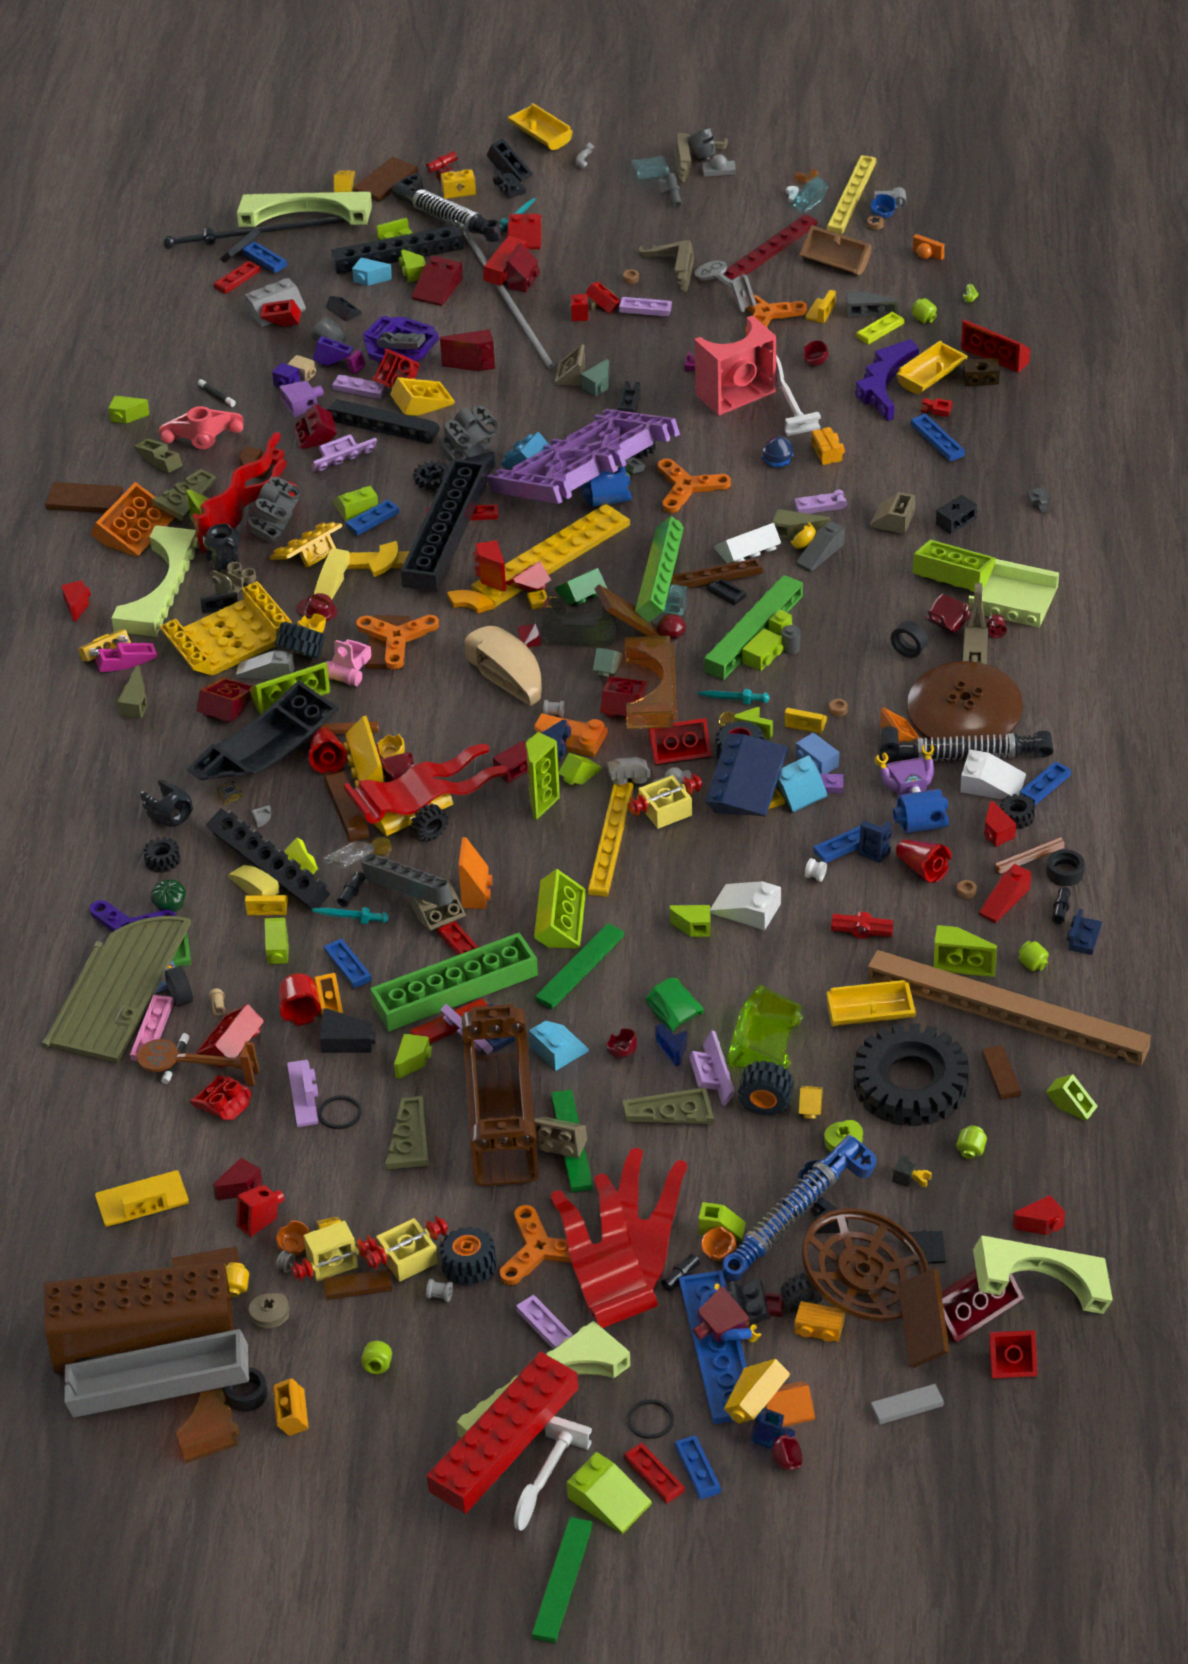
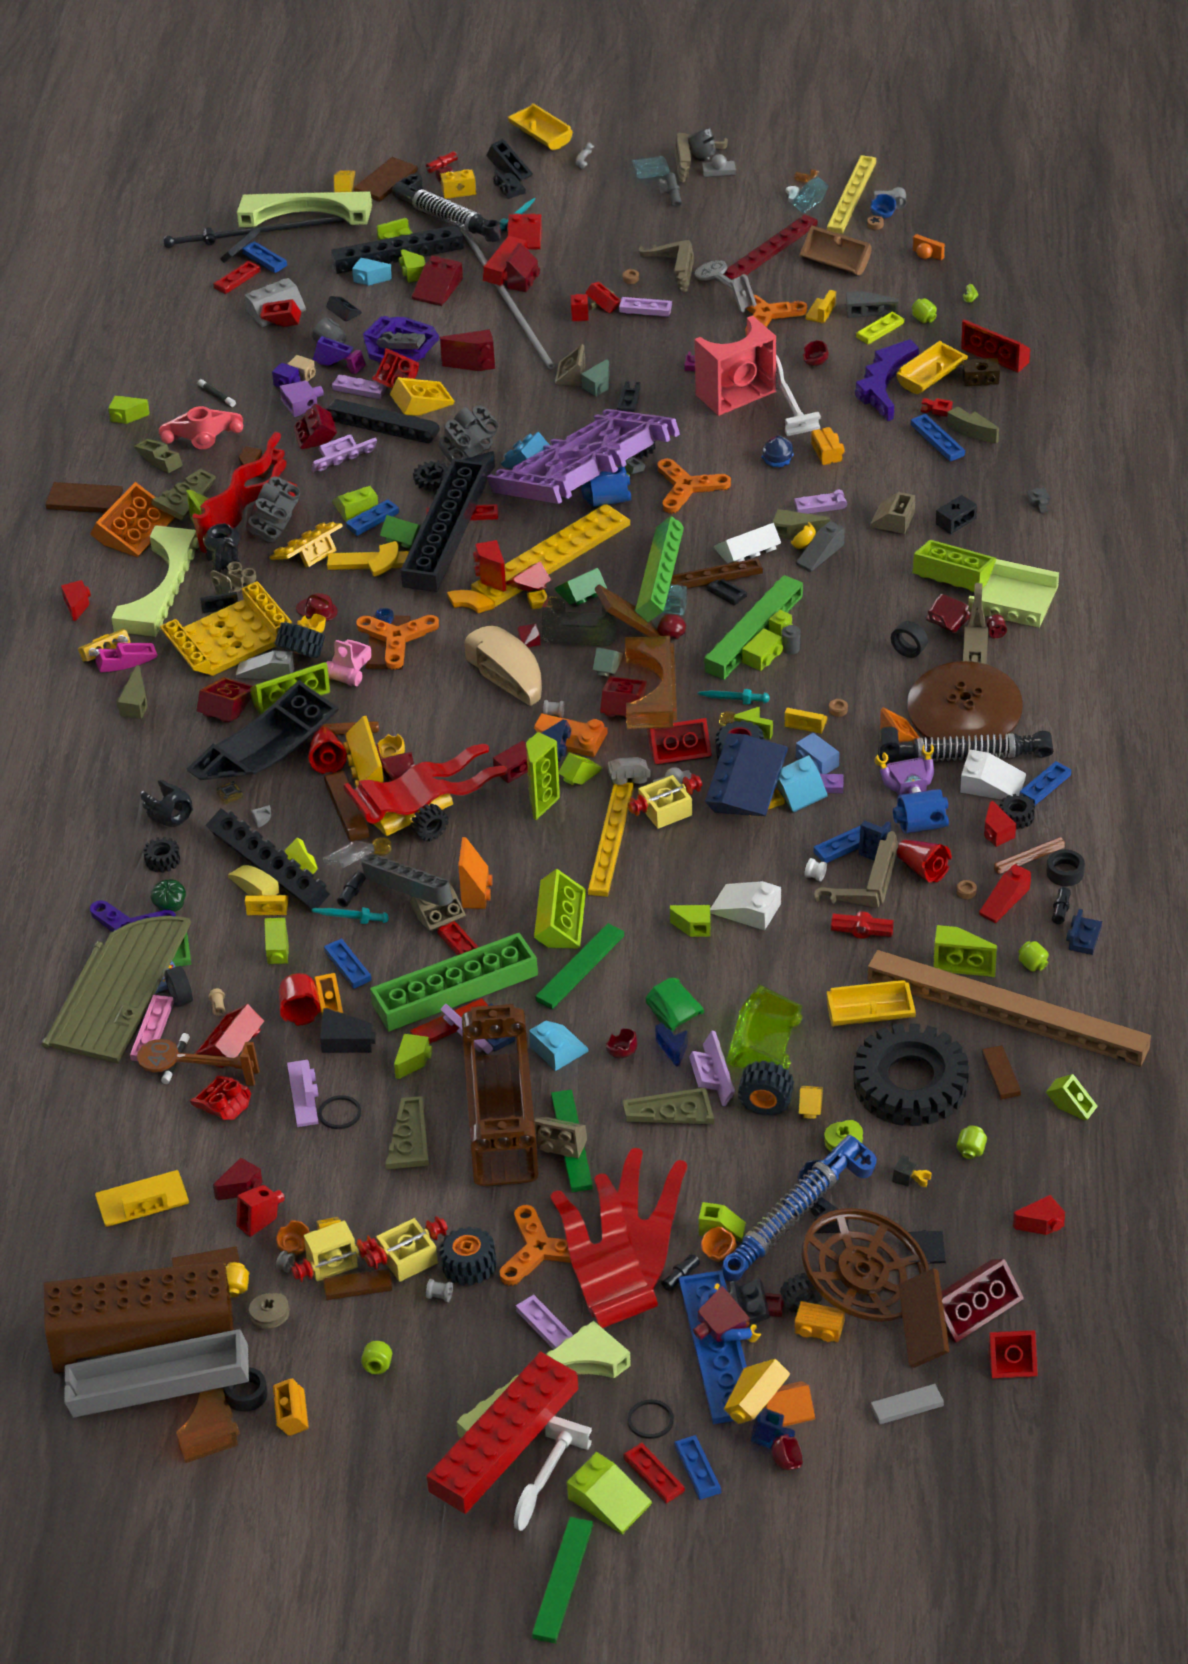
light yellow slope [314,548,350,600] -> none
yellowish green arch [973,1236,1113,1314] -> none
none -> clear blue tile [375,608,394,624]
none -> bright green slope [380,515,421,549]
none -> dark tan hinge [814,831,898,908]
none -> olive slope [947,407,999,443]

